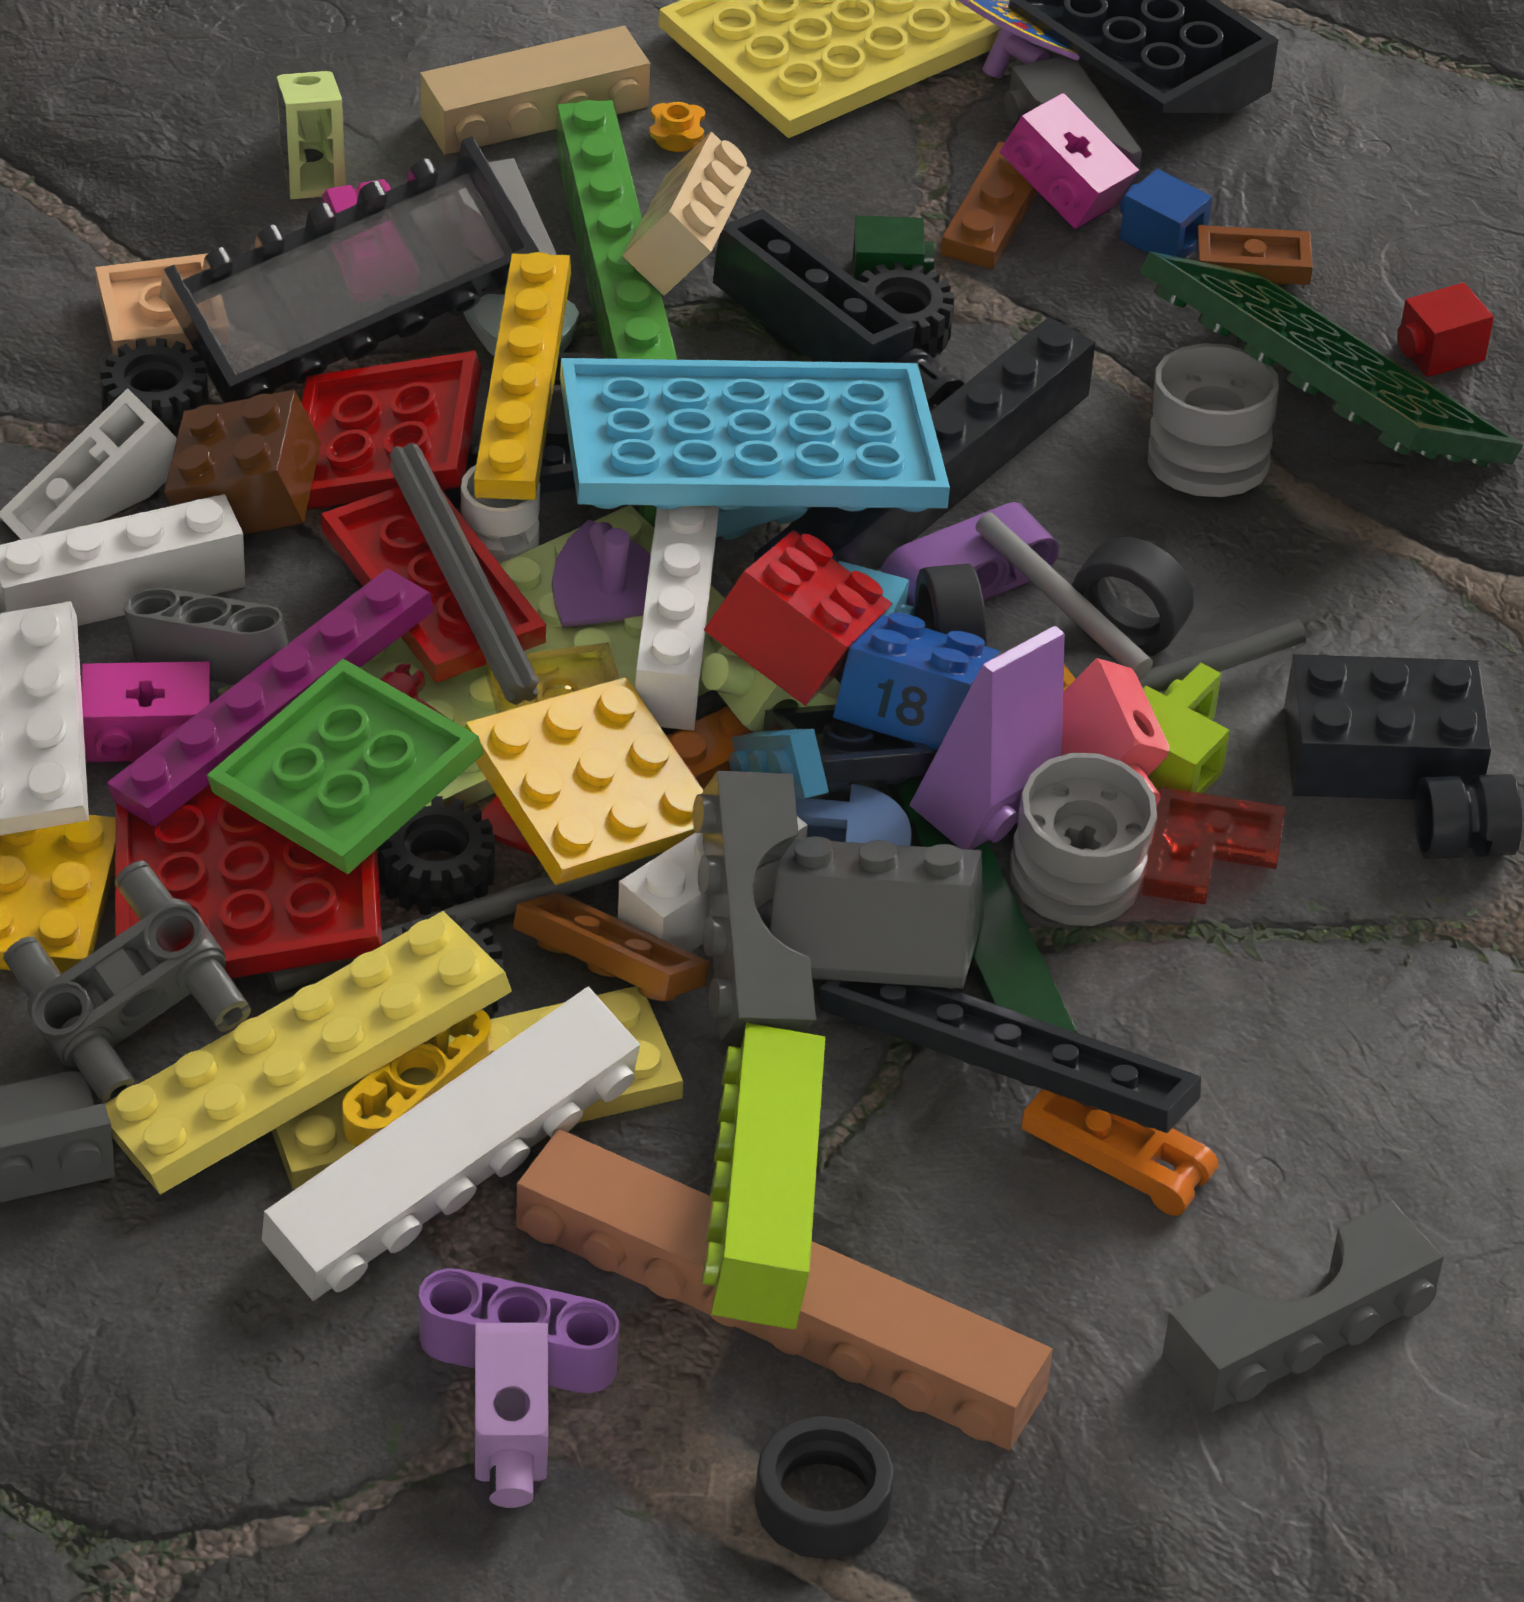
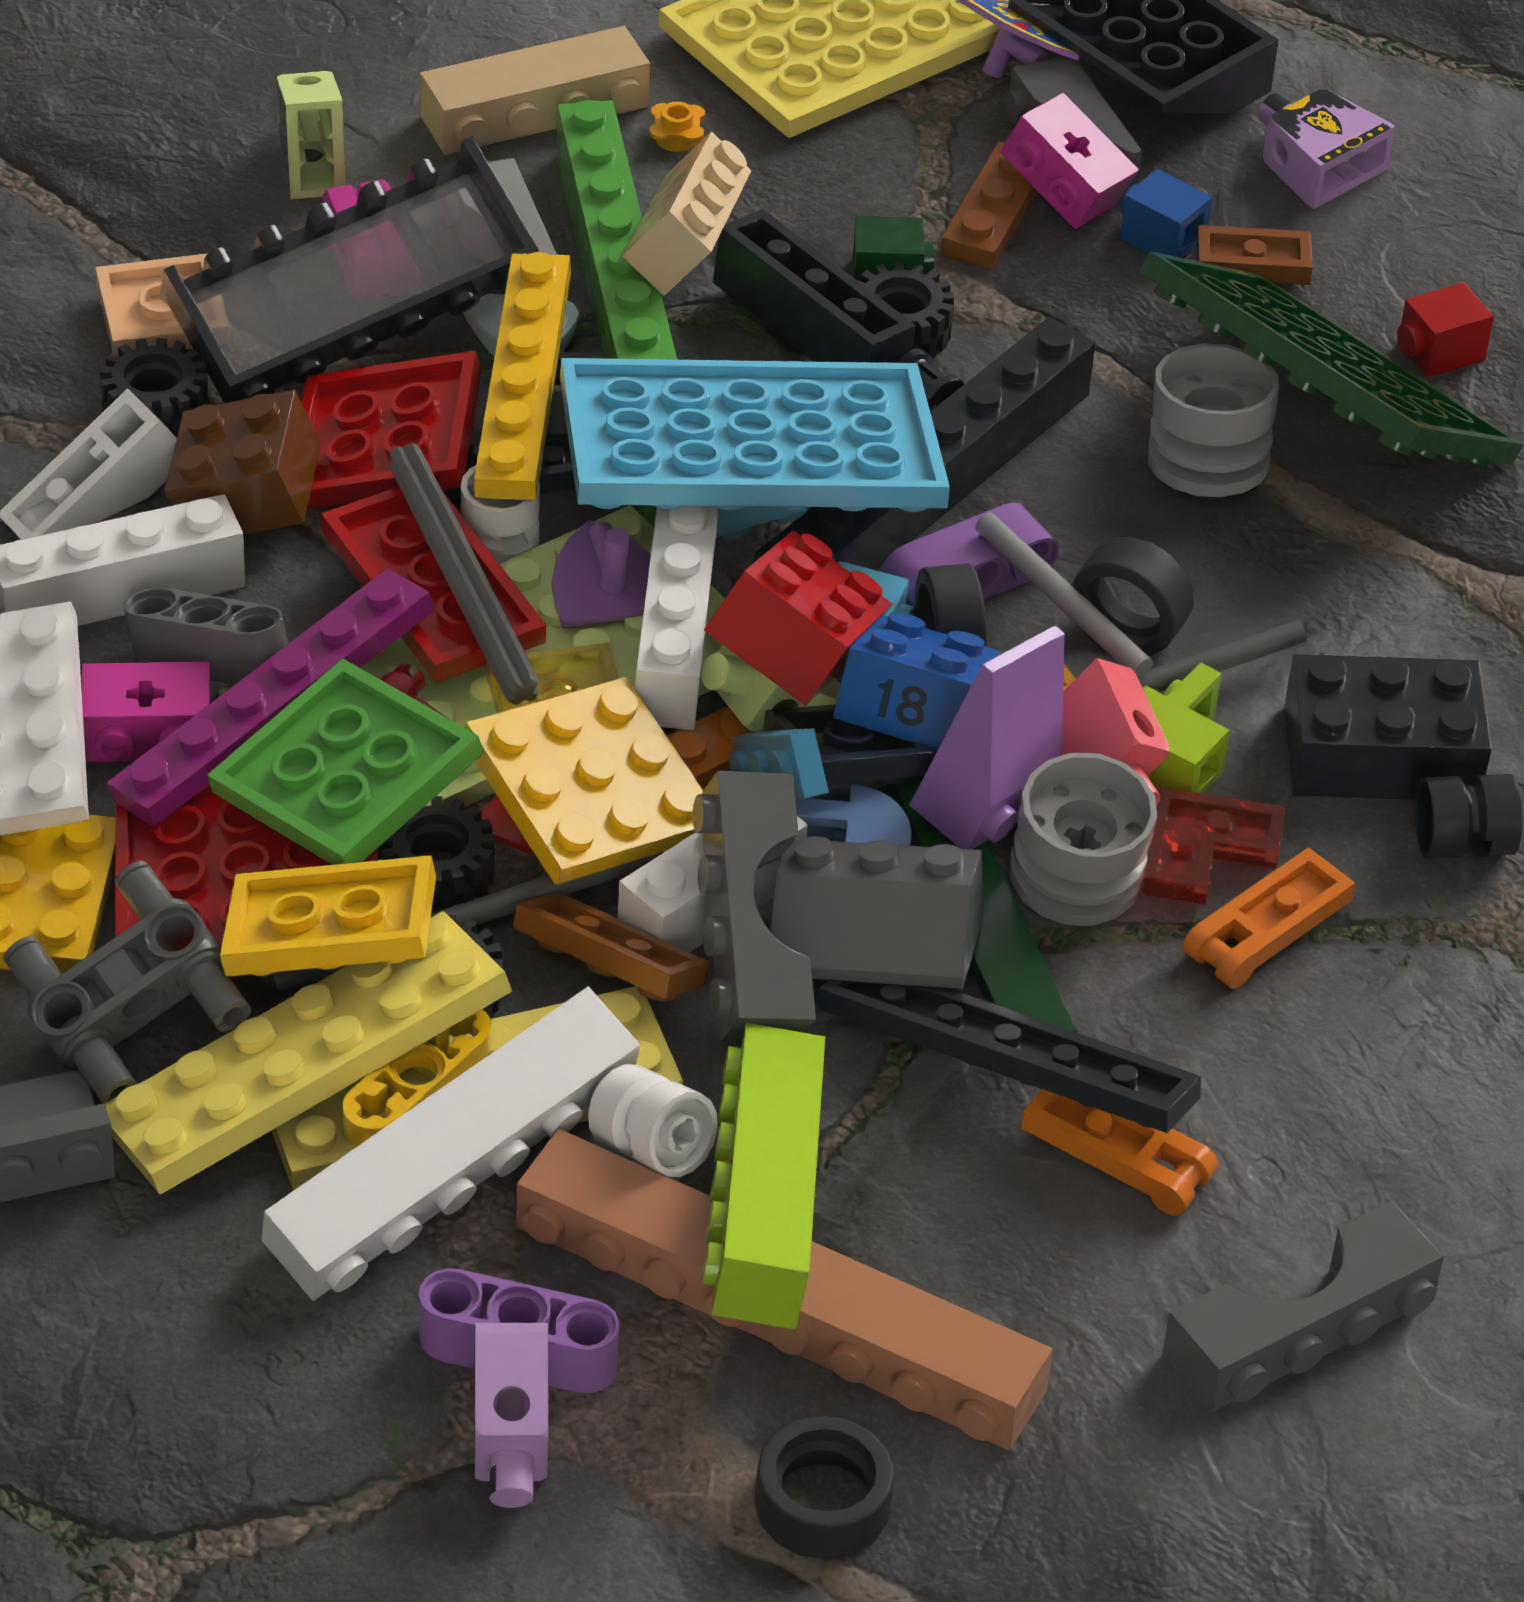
none -> yellow plate [220,855,436,977]
none -> white wheel [588,1064,718,1177]
none -> orange plate [1182,847,1356,989]
none -> lavender torso [1258,90,1395,209]

